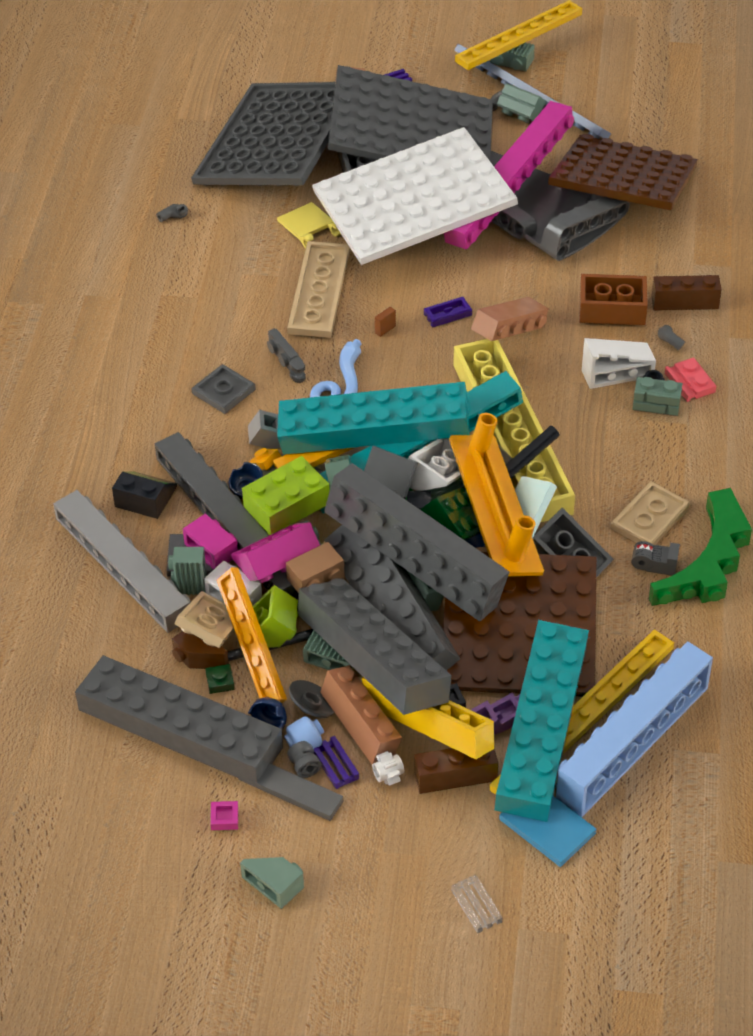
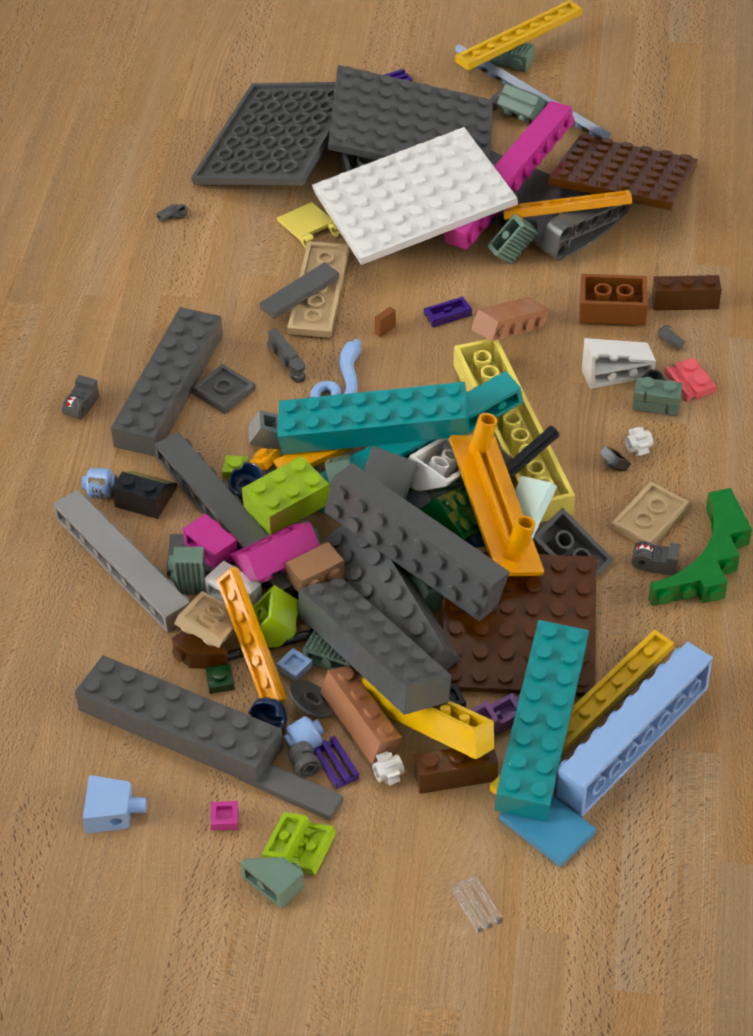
none -> dark grey leg [62,375,99,419]
none -> light blue head [81,468,117,499]
none -> light blue torso [83,775,147,833]
none -> dark grey brick [111,307,223,457]
none -> lime plate [222,455,249,479]
none -> dark grey tile [260,262,339,319]
none -> lime slope [261,812,337,876]
none -> light blue plate [276,648,313,681]
none -> sand green brick [487,213,538,264]
none -> light orange tile [503,190,632,220]
none -> black plate [600,446,631,471]
none -> white gear [625,427,653,456]

